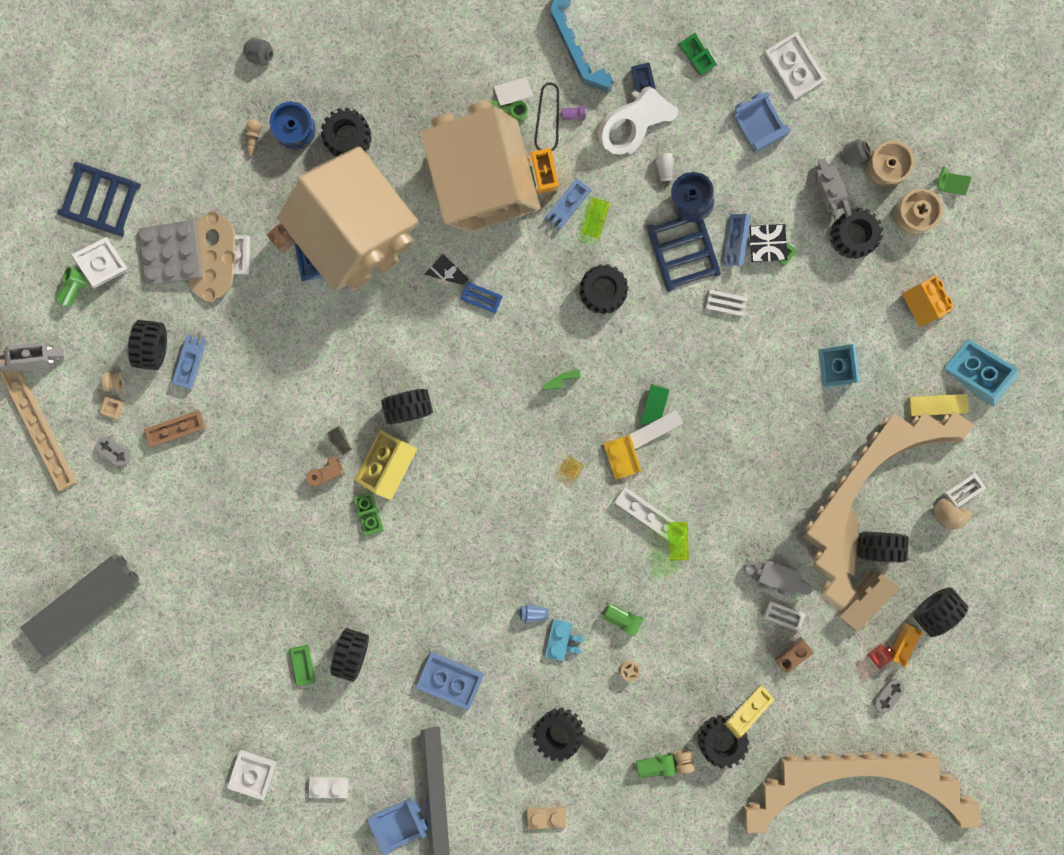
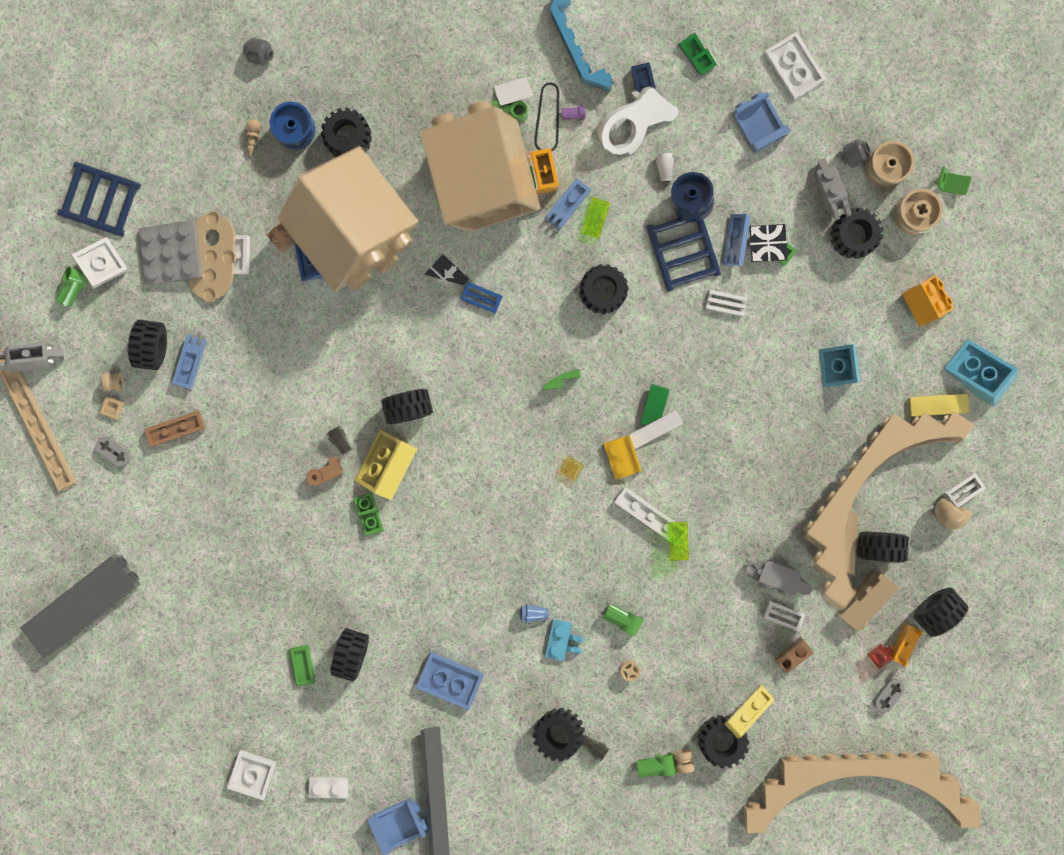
tan plate [527,807,566,829] -> none

